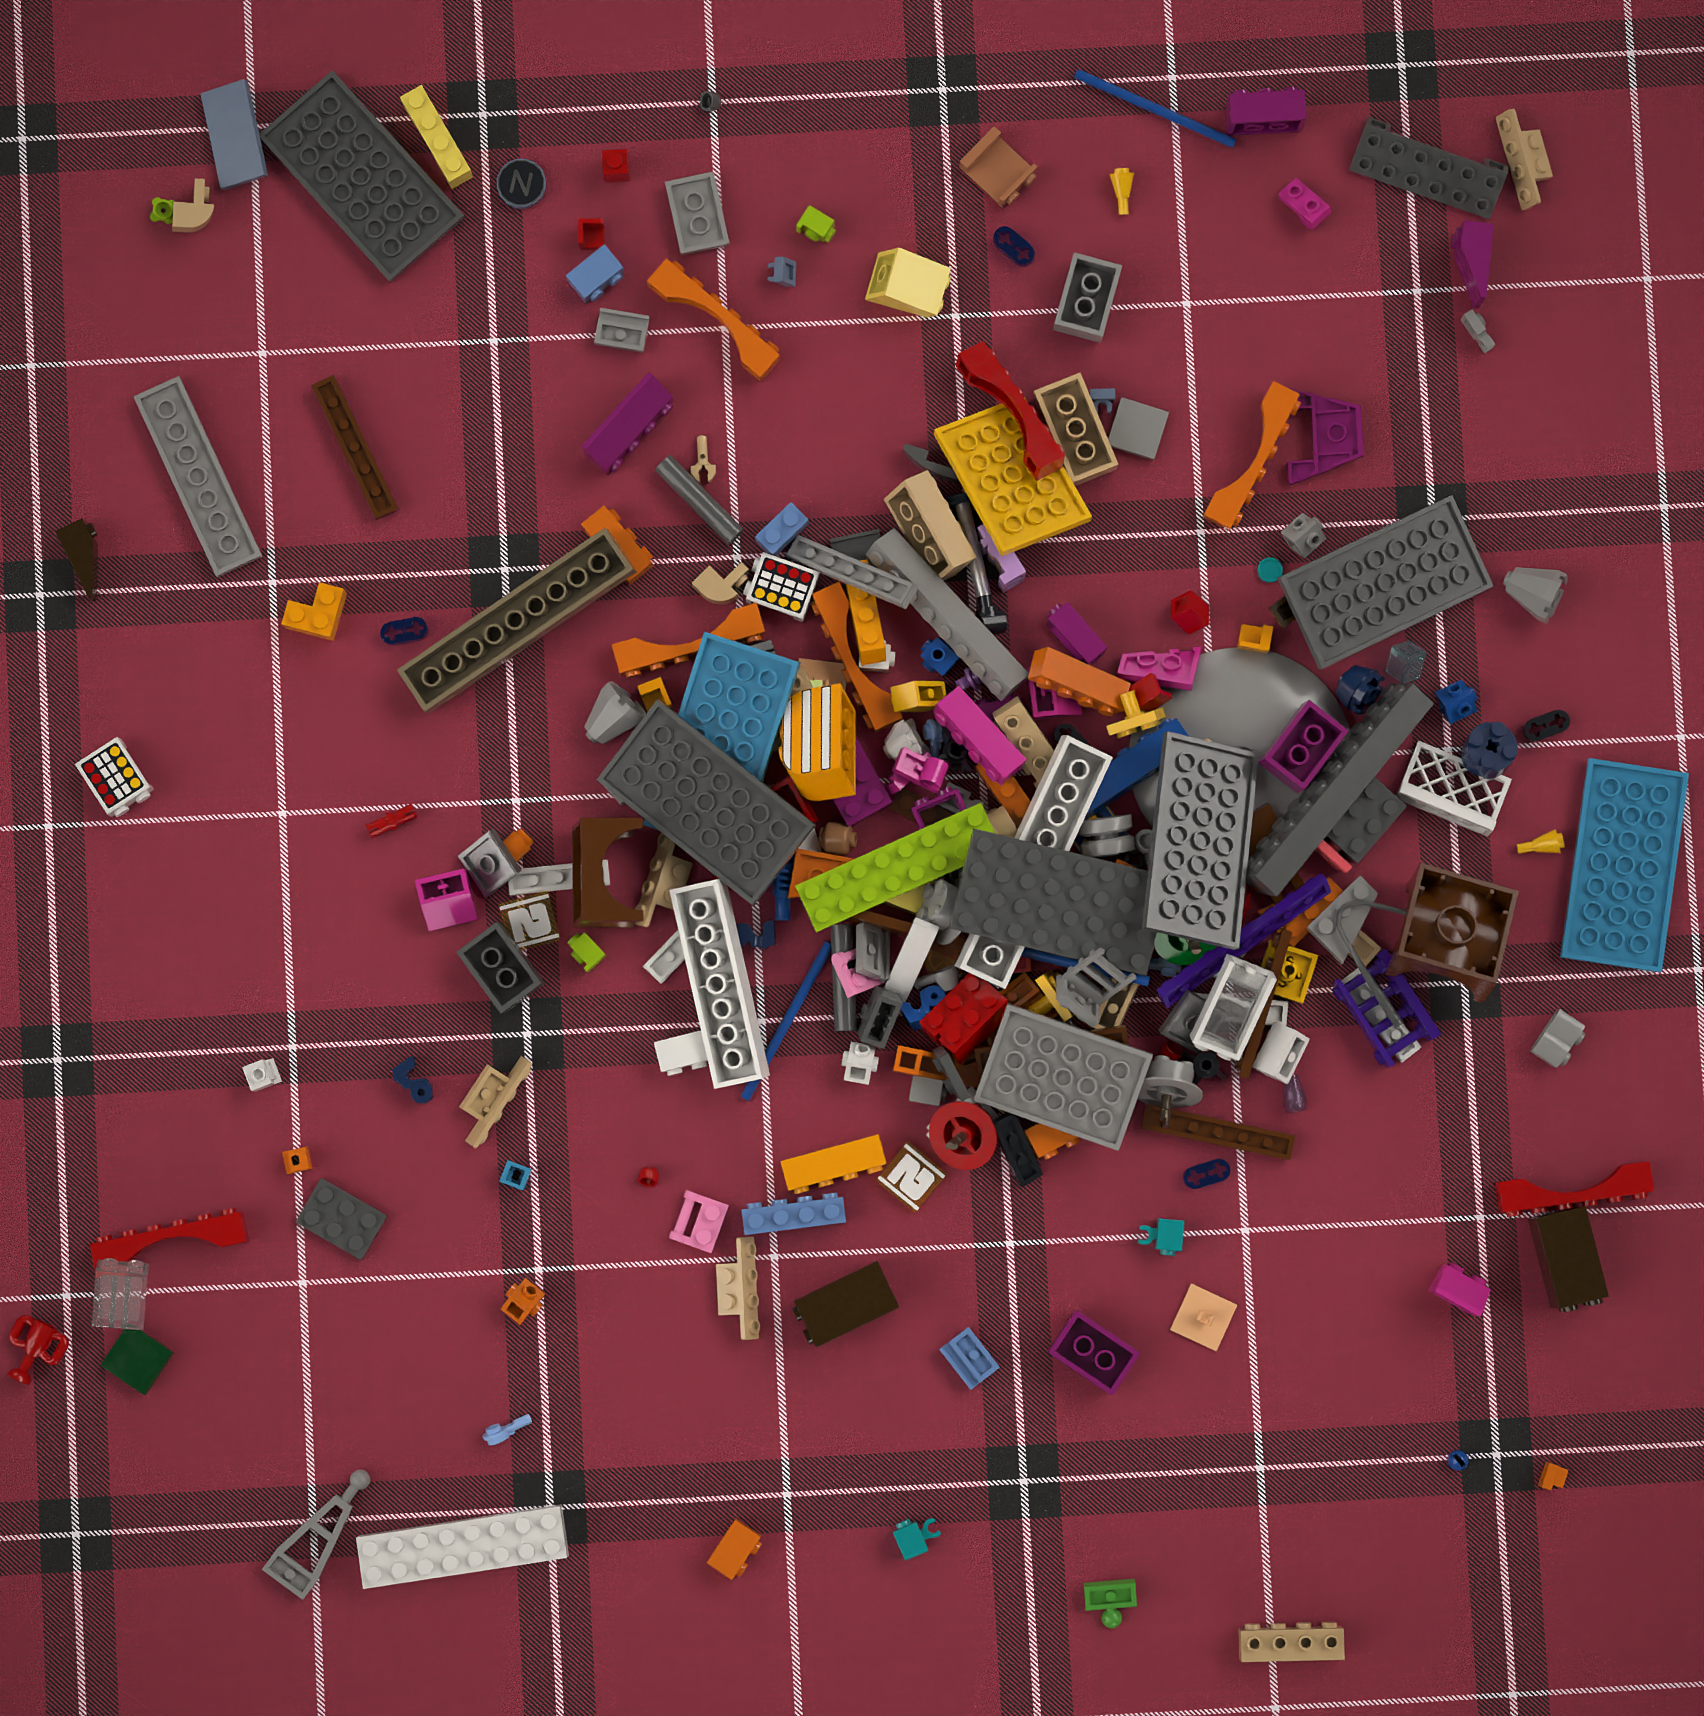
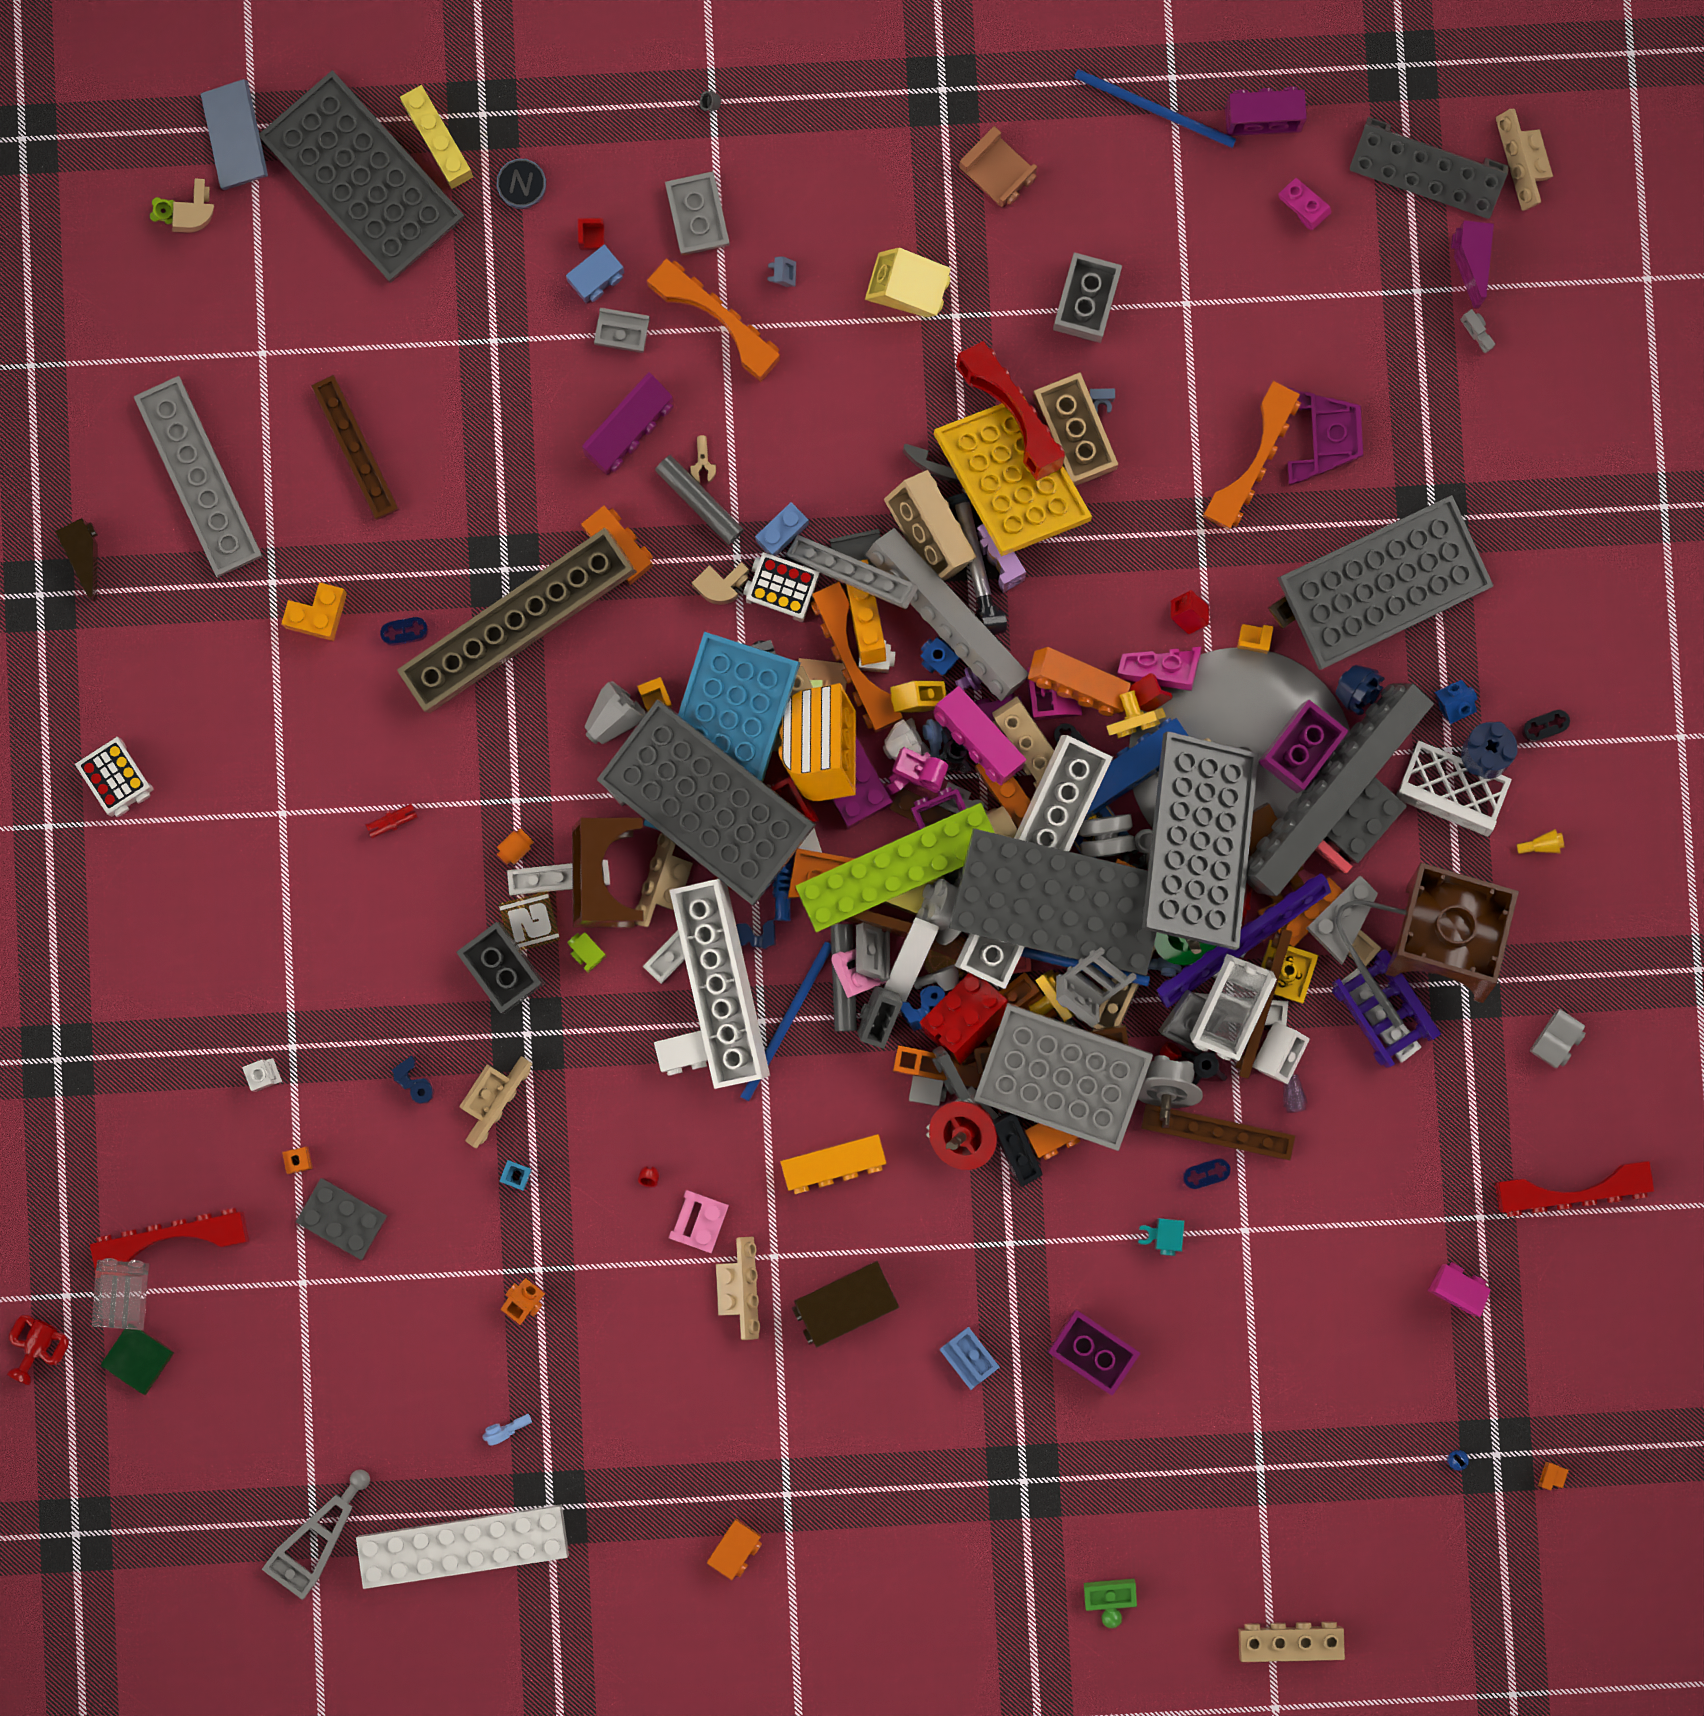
dark pink slope [415,868,478,931] -> none
flat silver tile [458,829,522,898] -> none
red brick [602,149,630,182] -> none
orange arch [611,603,765,678] -> none
medium blue brick [742,1193,846,1235] -> none
lime brick [796,205,836,243] -> none
medium nougat head [819,822,857,855] -> none
white brick [841,1041,879,1085] -> none
tile [876,1142,947,1213] -> none
teal brick [892,1518,941,1561] -> none
clear blue beam [993,226,1035,267] -> none
magenta window [1046,602,1107,665] -> none
light grey tile [1108,397,1169,461] -> none
yellow cone [1109,168,1134,215] -> none
light nougat piece [1170,1284,1237,1351] -> none
teal piece [1257,557,1283,583] -> none
light grey brick [1281,513,1327,559] -> none
clear light blue panel [1386,641,1427,683] -> none
light grey cone [1503,567,1568,624] -> none
dark brown brick [1528,1206,1609,1312] -> none
dark azure plate [1560,758,1689,973] -> none

